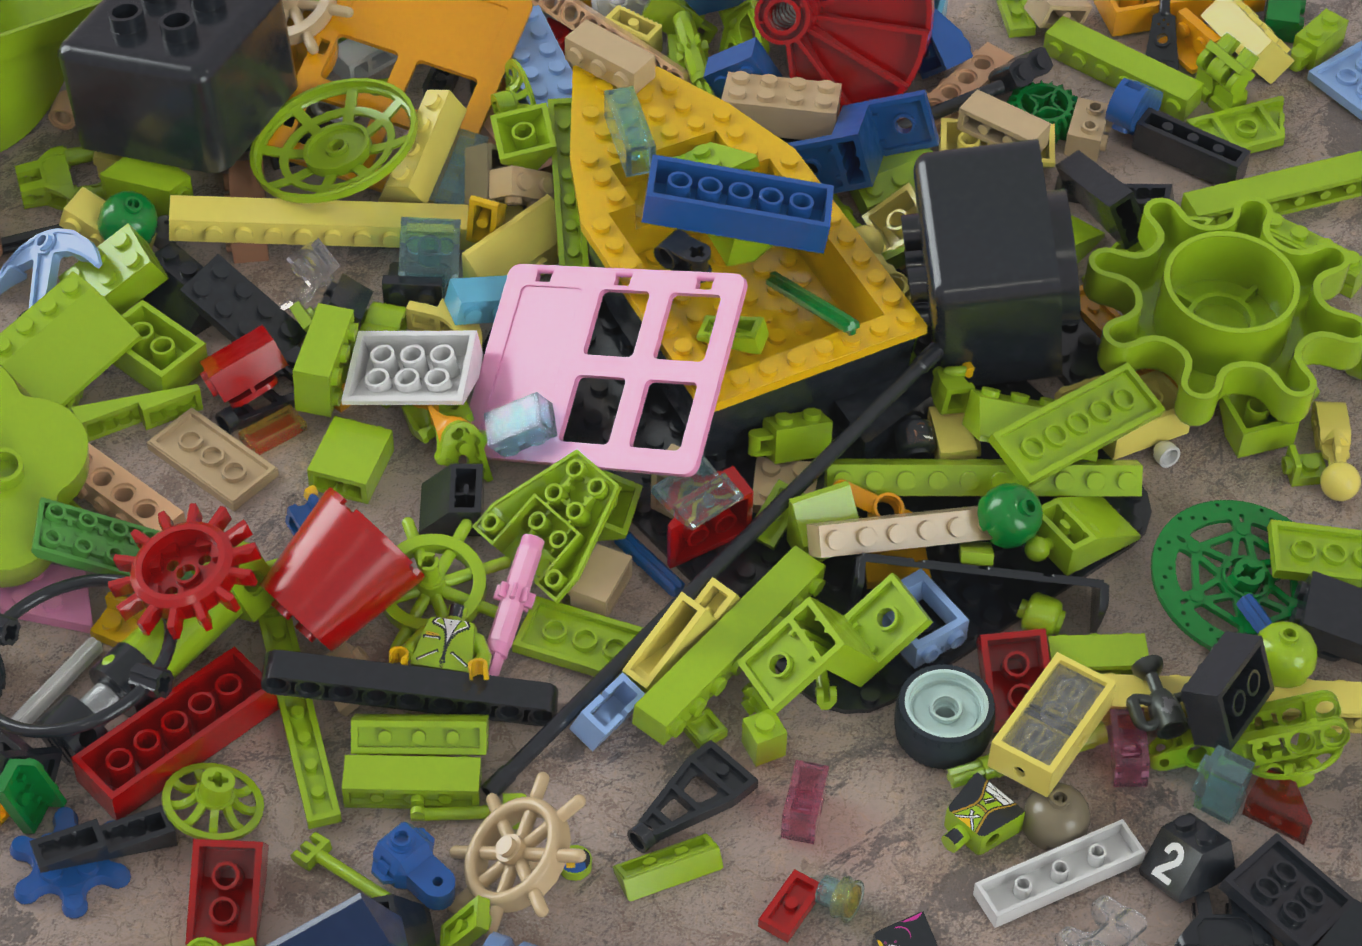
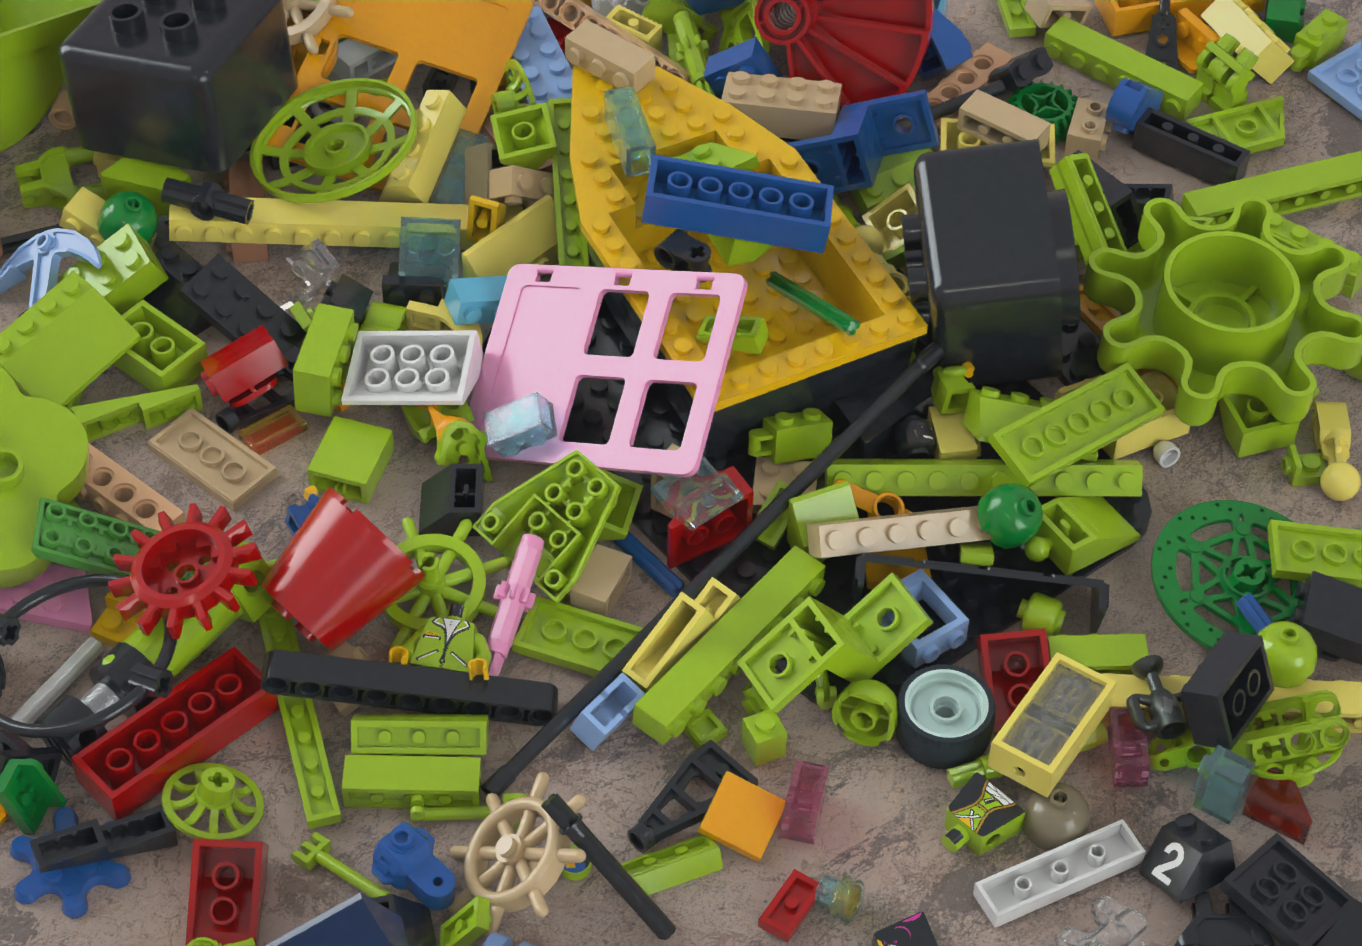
none -> black piece [161,177,254,225]
none -> black axle [541,793,676,940]
none -> light orange tile [697,771,787,863]
none -> lime cylinder [831,679,898,747]
none -> lime brick [1049,153,1128,267]

